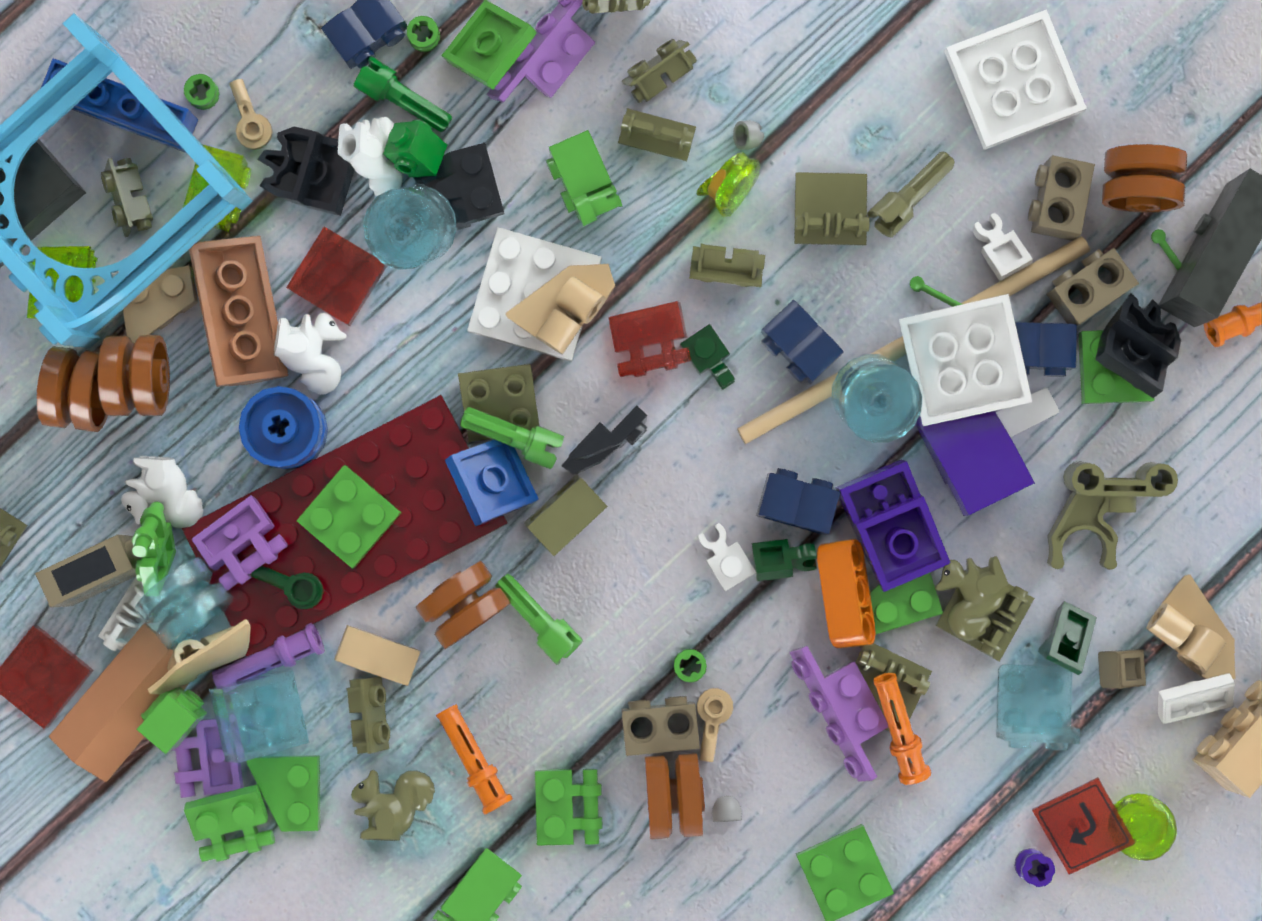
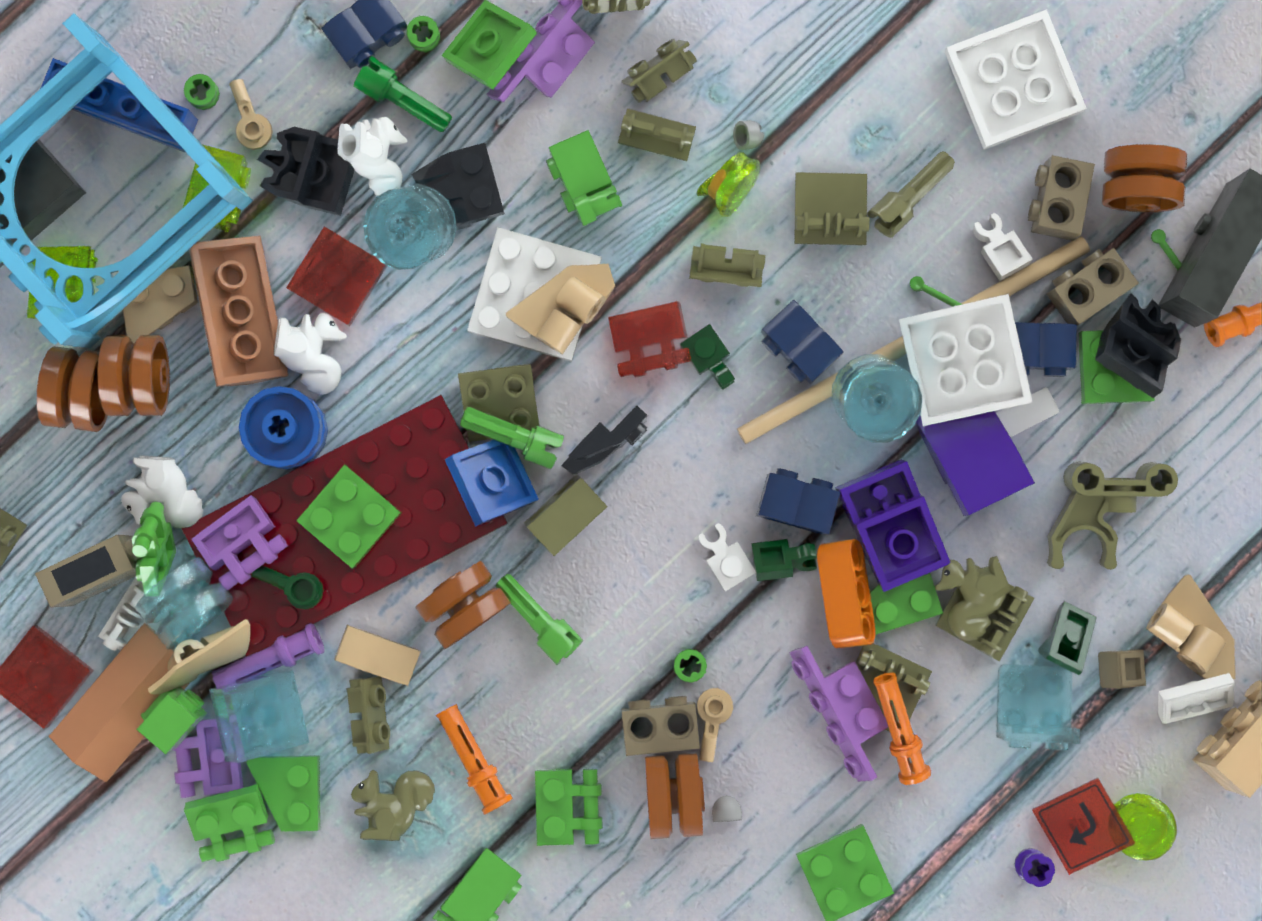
olive hinge [101,158,153,237] -> none
green brick [383,120,448,178] -> none

